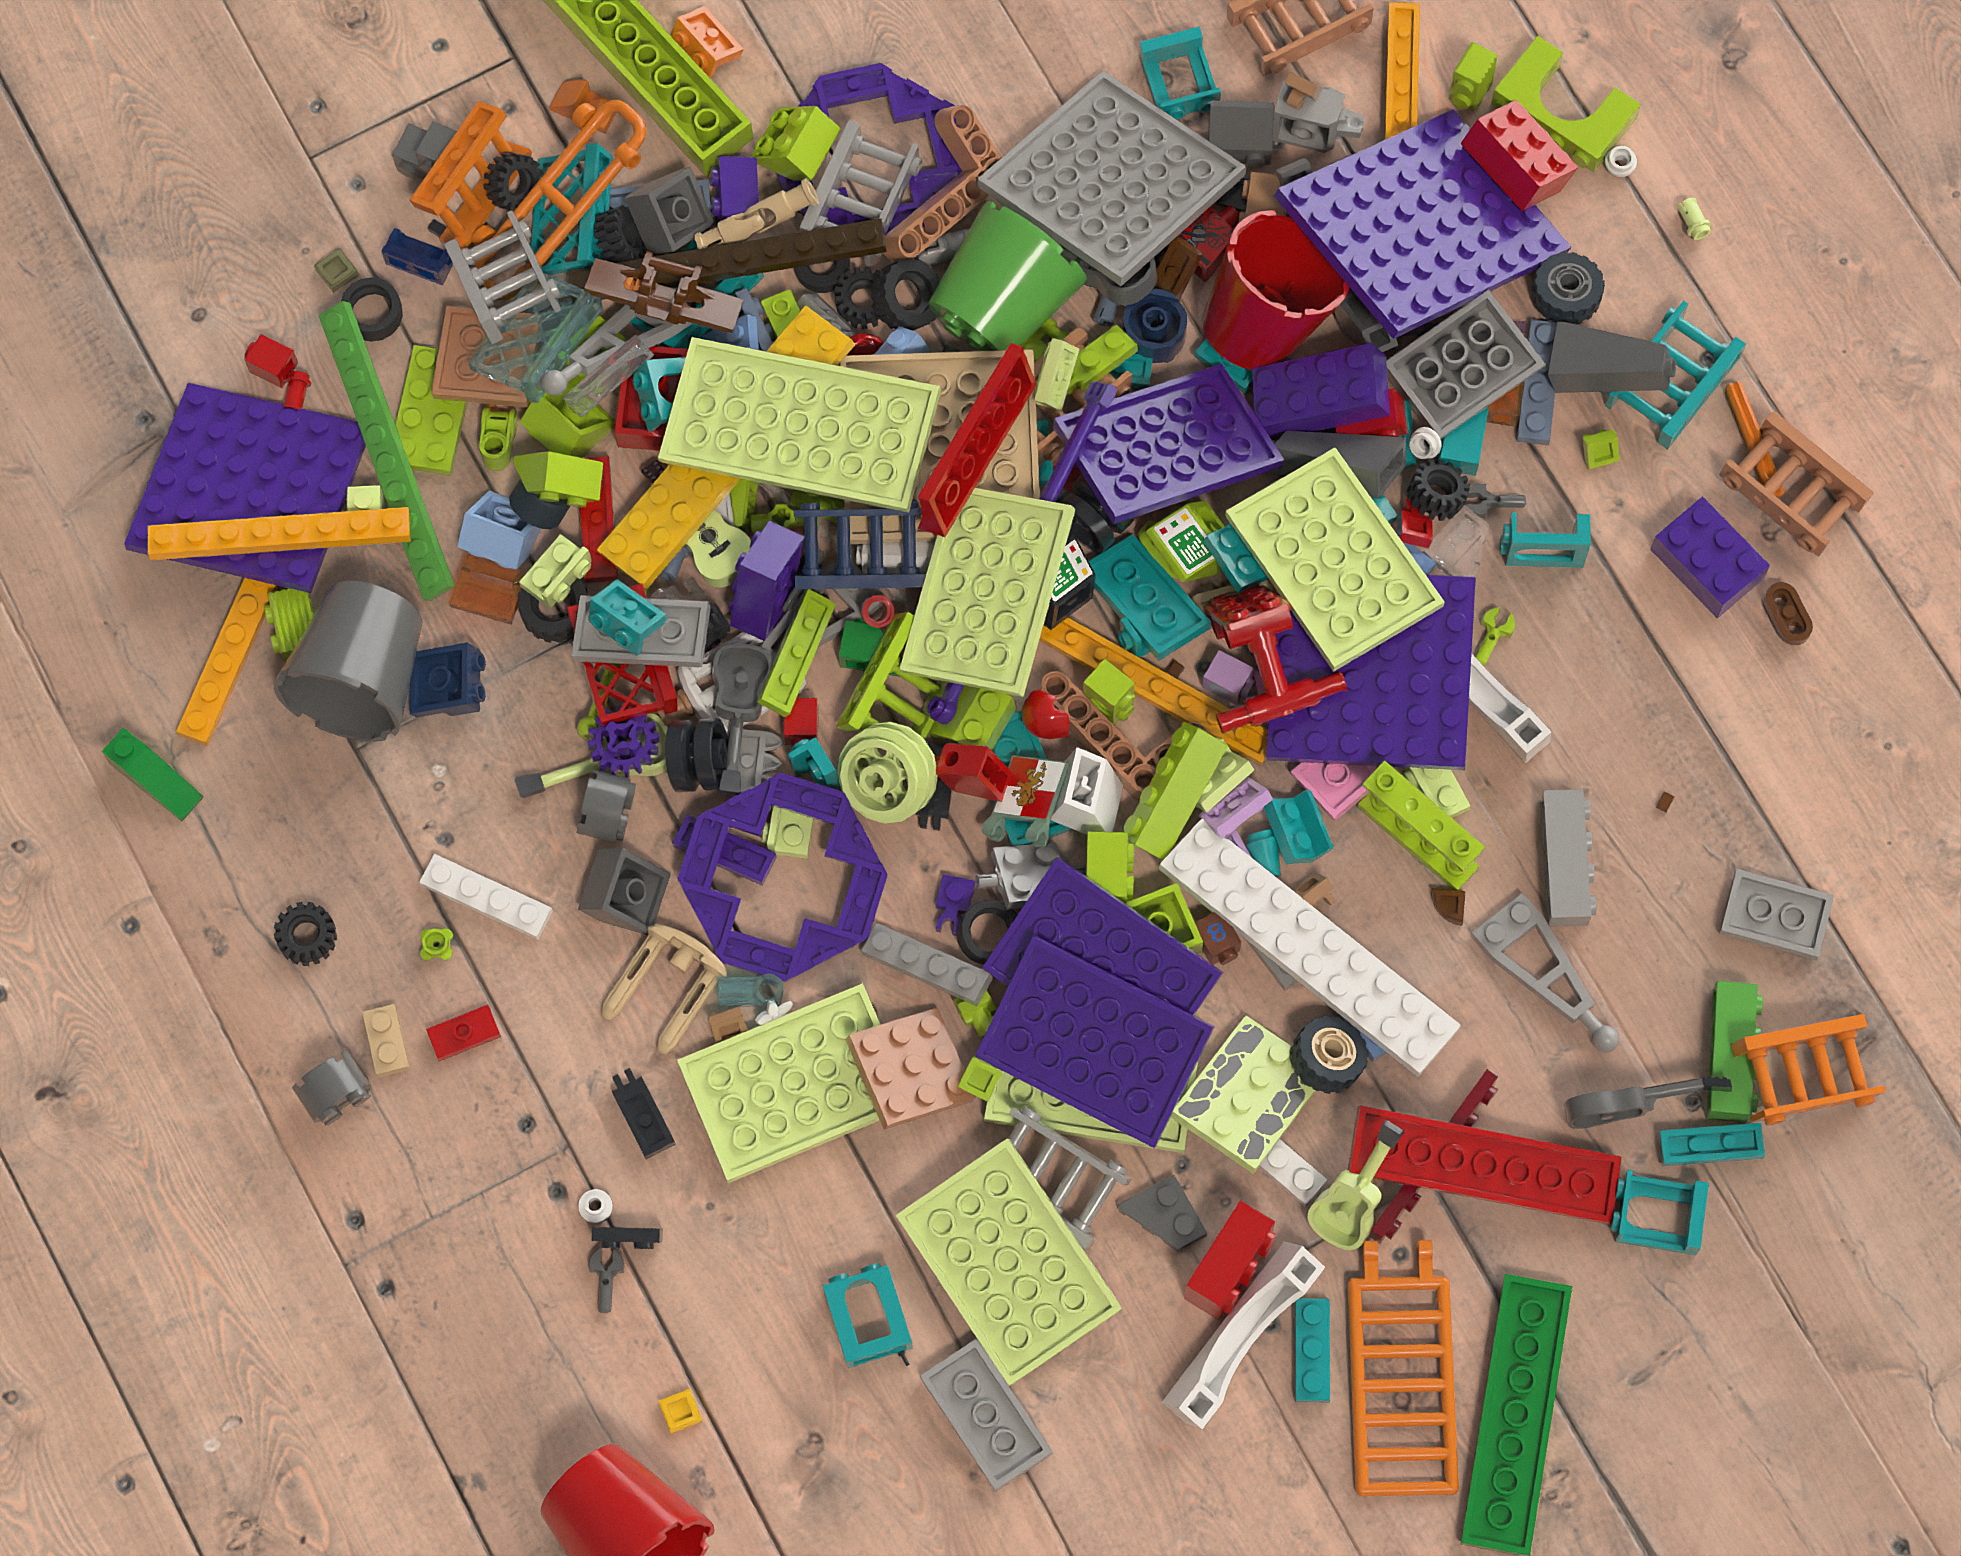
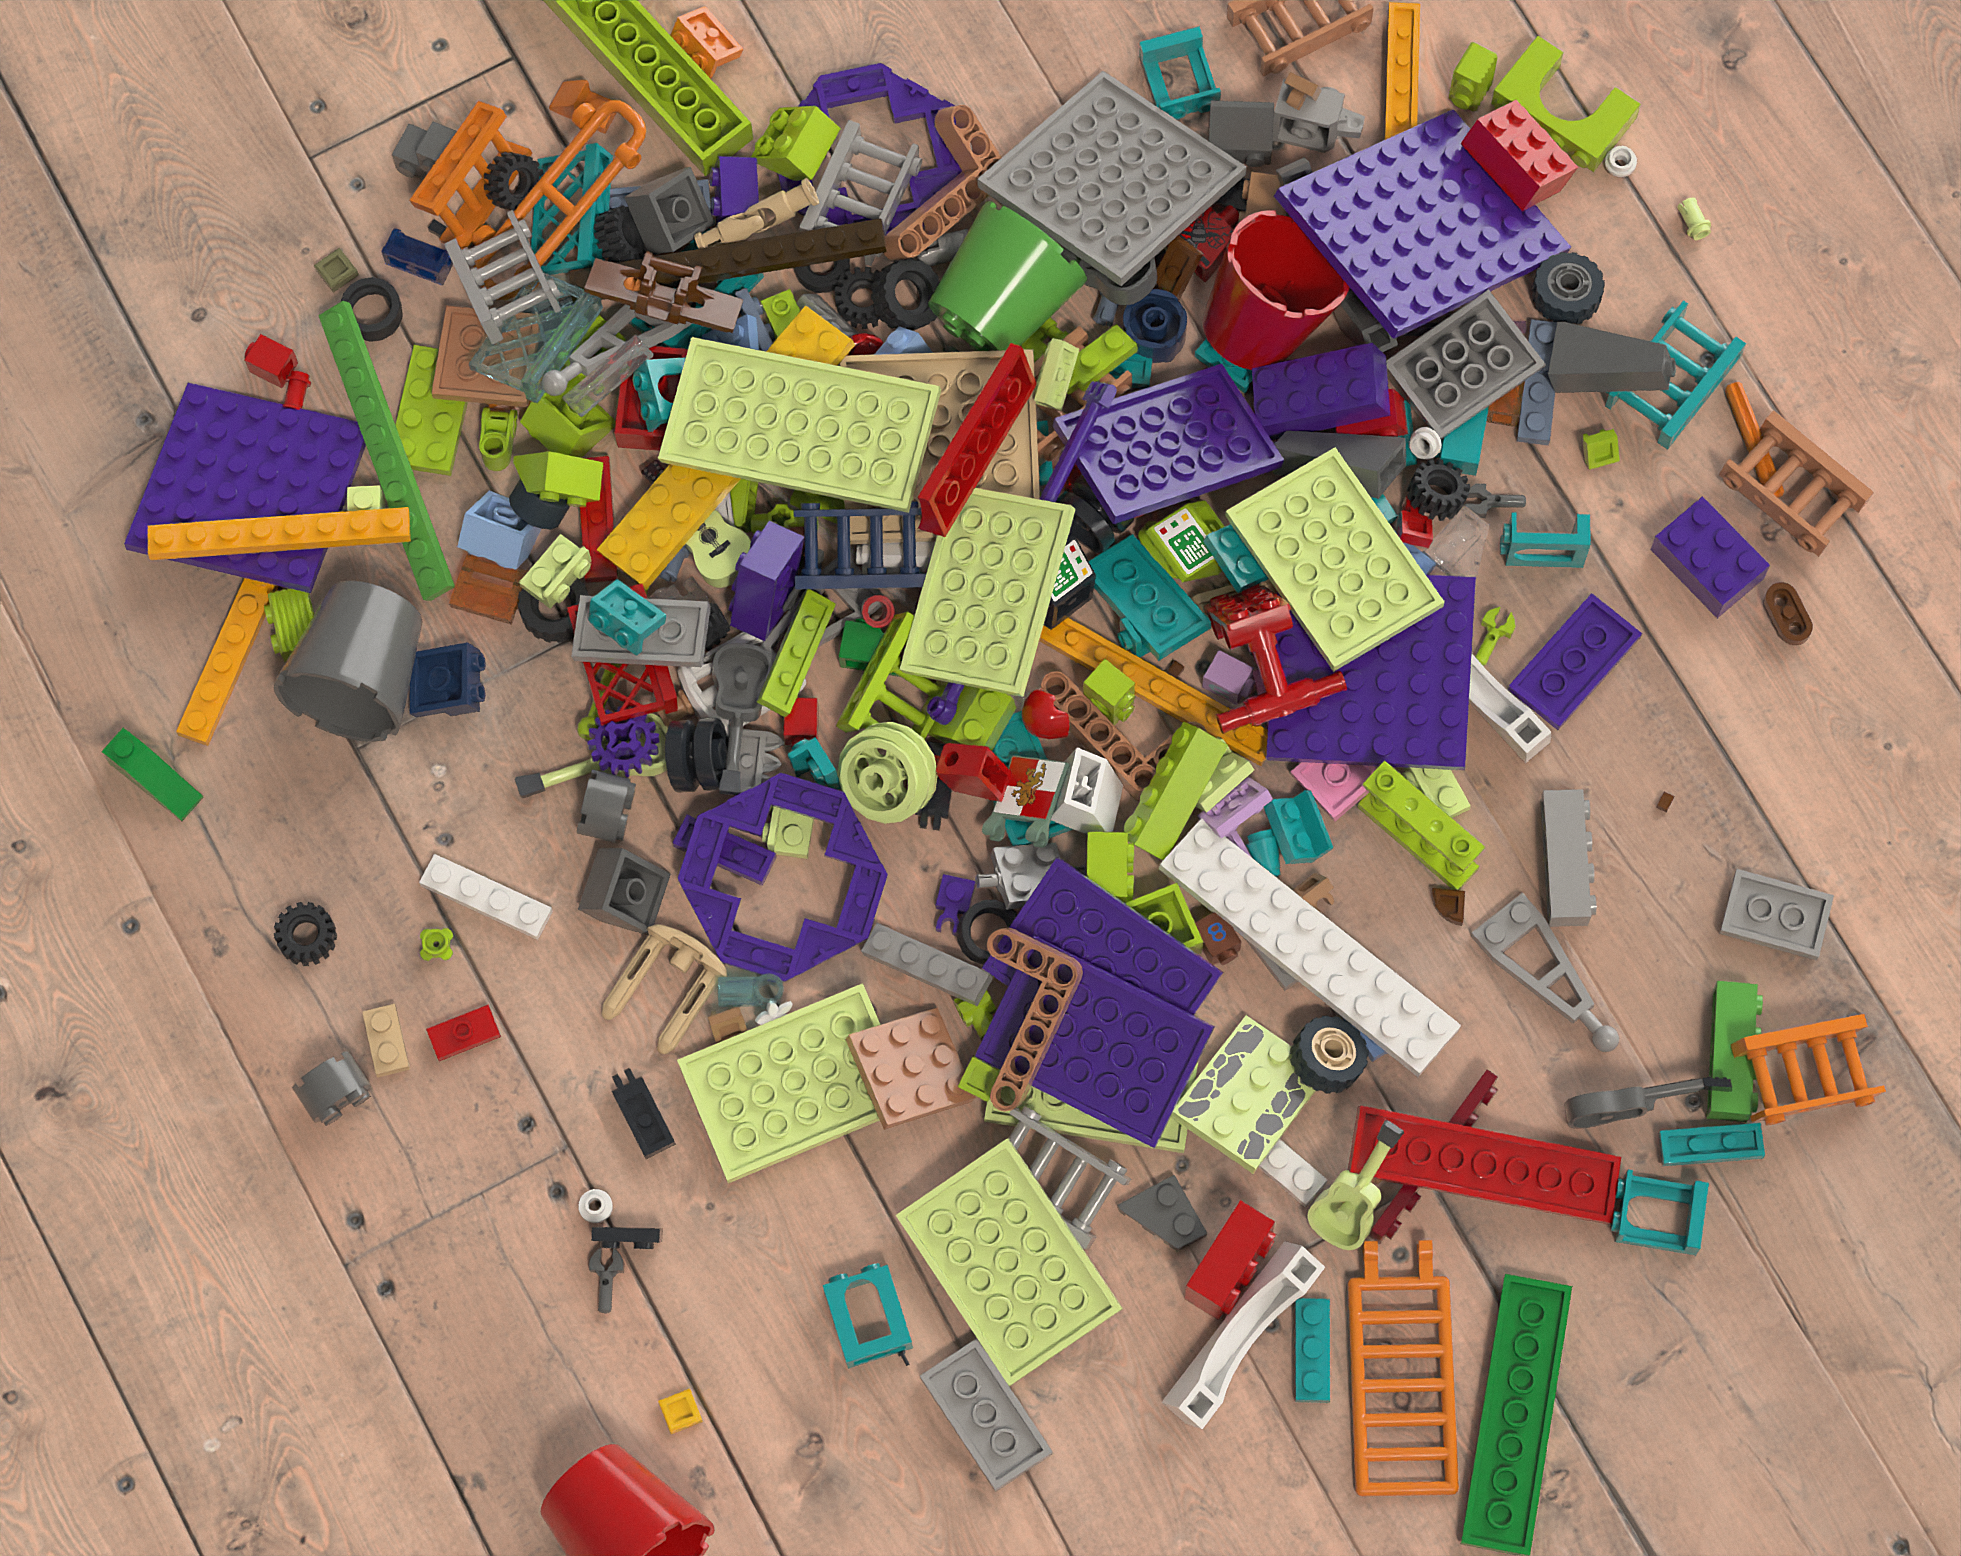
none -> nougat beam [987,928,1083,1112]
none -> dark purple plate [1508,593,1642,730]

